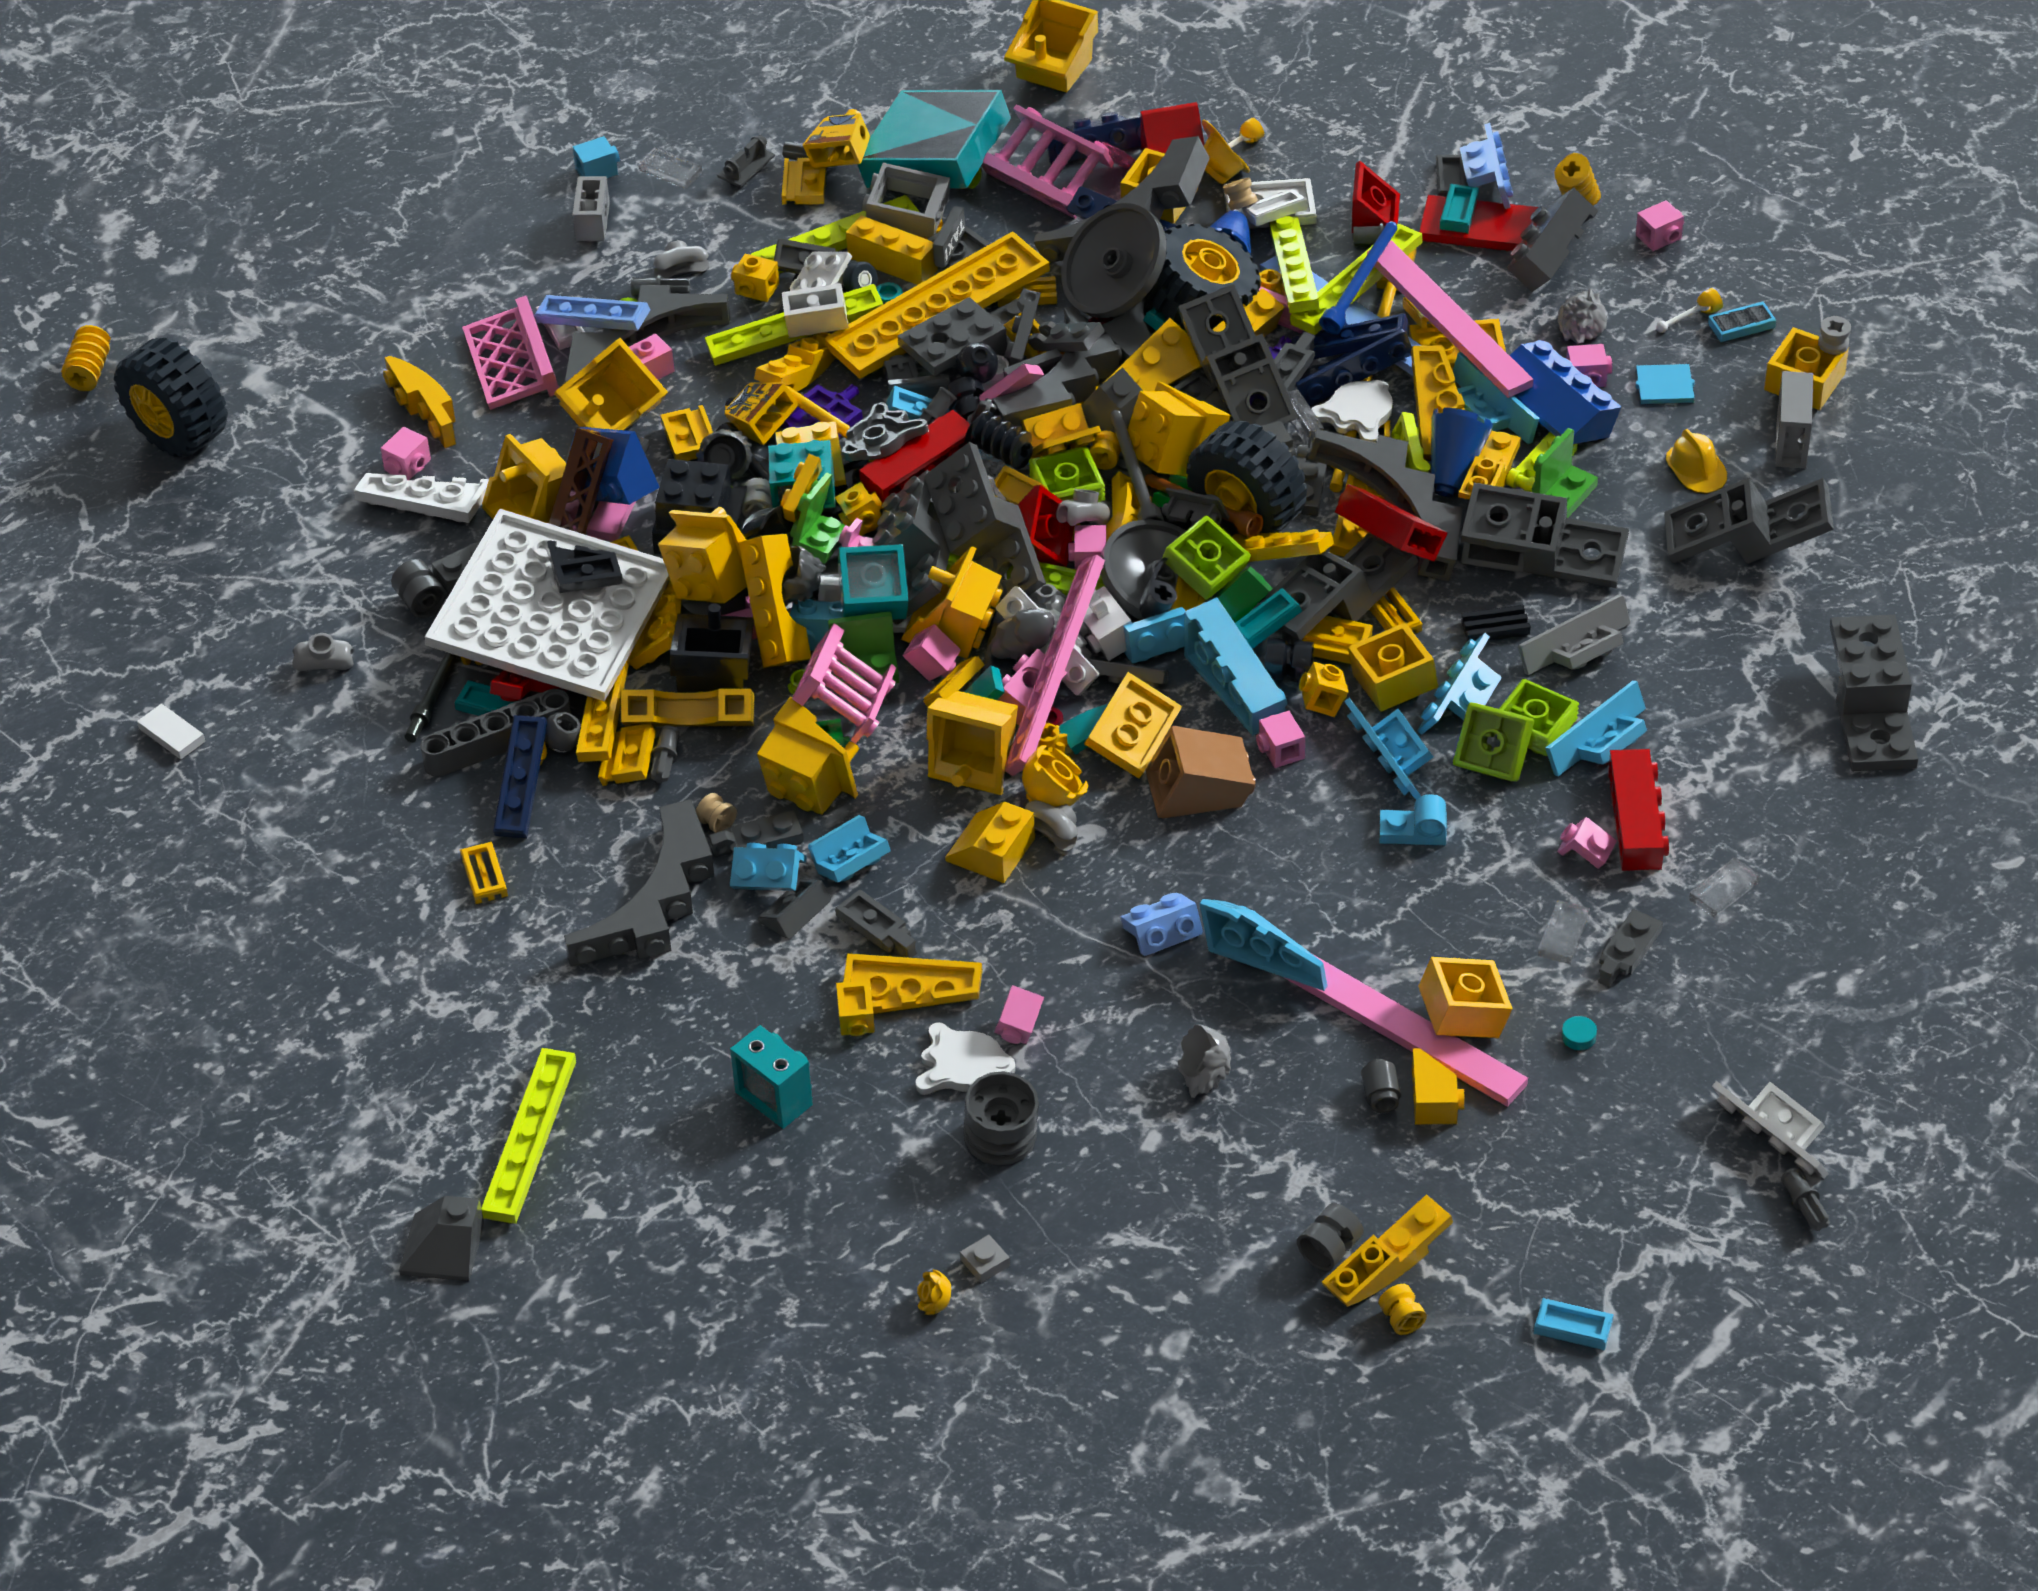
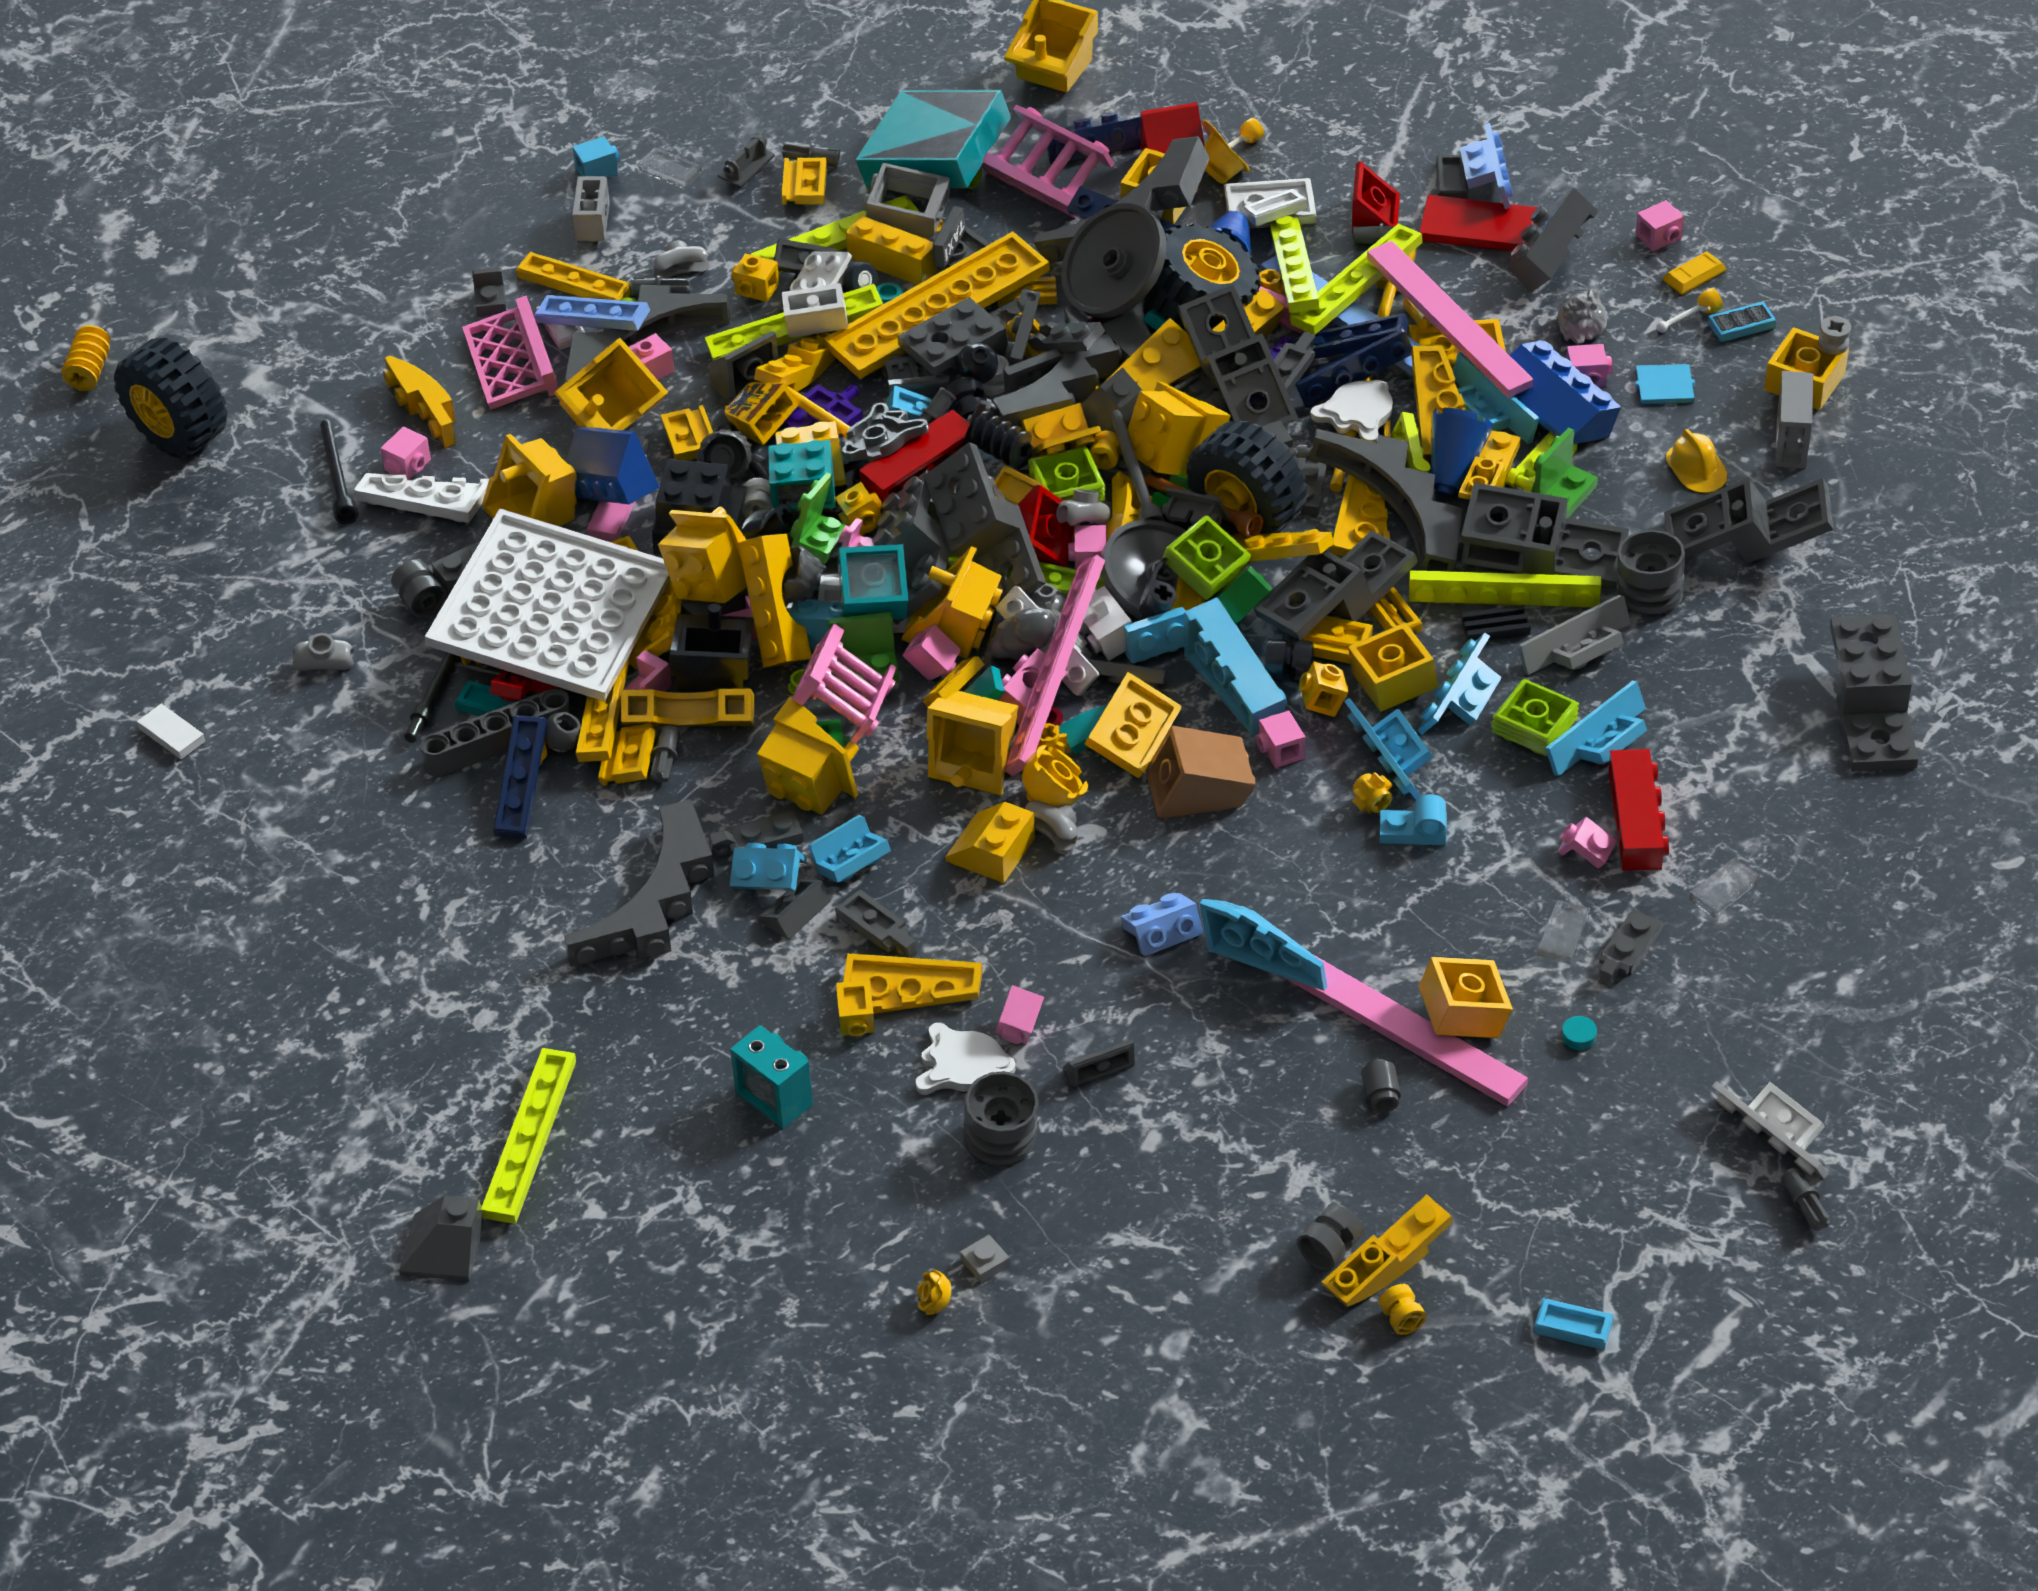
yellow tile [460,842,508,904] -> none
black wing [546,540,622,593] -> none
reddish brown fence [549,428,613,535] -> none
tan wheel [696,793,737,833] -> none
yellow plate [780,454,822,522] -> none
yellow torso [803,109,870,168] -> none
bright pink tile [979,364,1044,403] -> none
clear pink wheel [1099,141,1136,171] -> none
light grey hair [1177,1024,1231,1098] -> none
tan wheel [1223,178,1258,210] -> none
teal tile [1235,588,1302,649] -> none
clear tile [1288,389,1324,448] -> none
blue piece [1319,221,1397,334] -> none
red slope [1335,484,1448,561] -> none
yellow slope [1412,1048,1464,1125] -> none
teal tile [1440,184,1479,233] -> none
lime brick [1453,702,1535,782] -> none
yellow piece [1554,153,1601,206] -> none
none -> black piece [320,419,359,524]
none -> dark grey bracket [472,267,506,316]
none -> yellow tile [516,252,631,300]
none -> bright pink panel [624,650,672,692]
none -> dark grey slope [708,331,778,400]
none -> dark grey slope [1063,1039,1135,1087]
none -> yellow gear [1352,772,1393,814]
none -> neon yellow plate [1409,570,1601,607]
none -> dark grey wheel [1618,530,1685,614]
none -> yellow tile [1662,251,1727,295]

